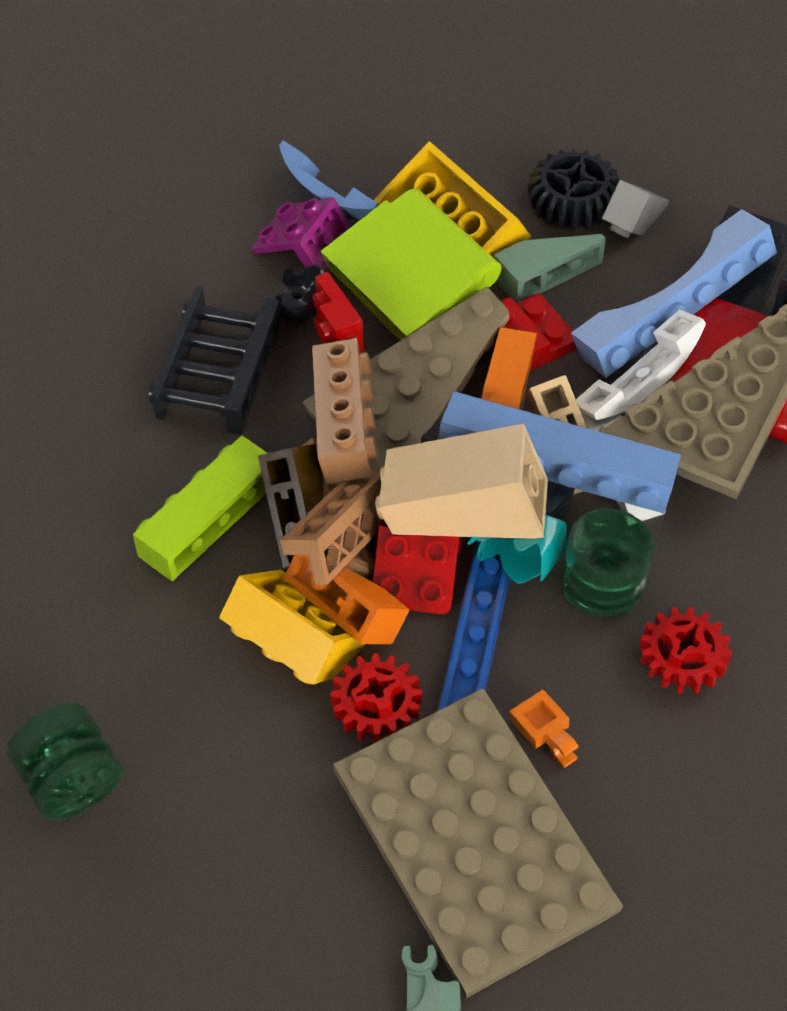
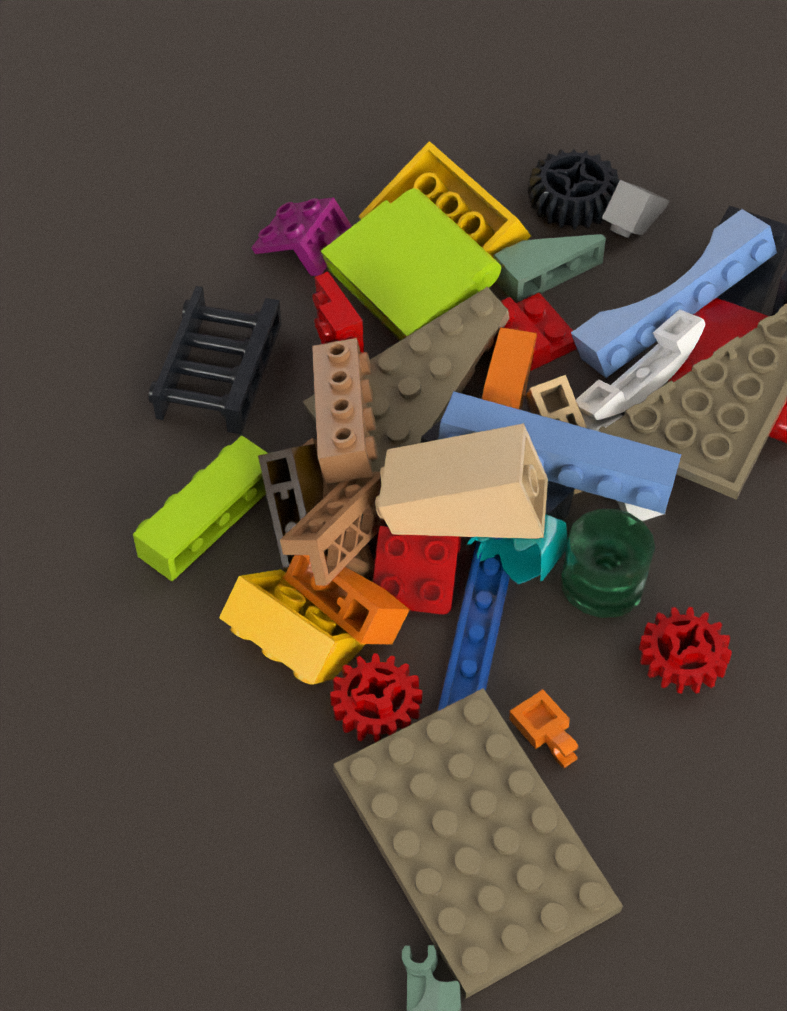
clear green wheel [6,703,124,821] -> none
black hair [273,265,325,320] -> none
medium blue slope [279,140,379,221] -> none

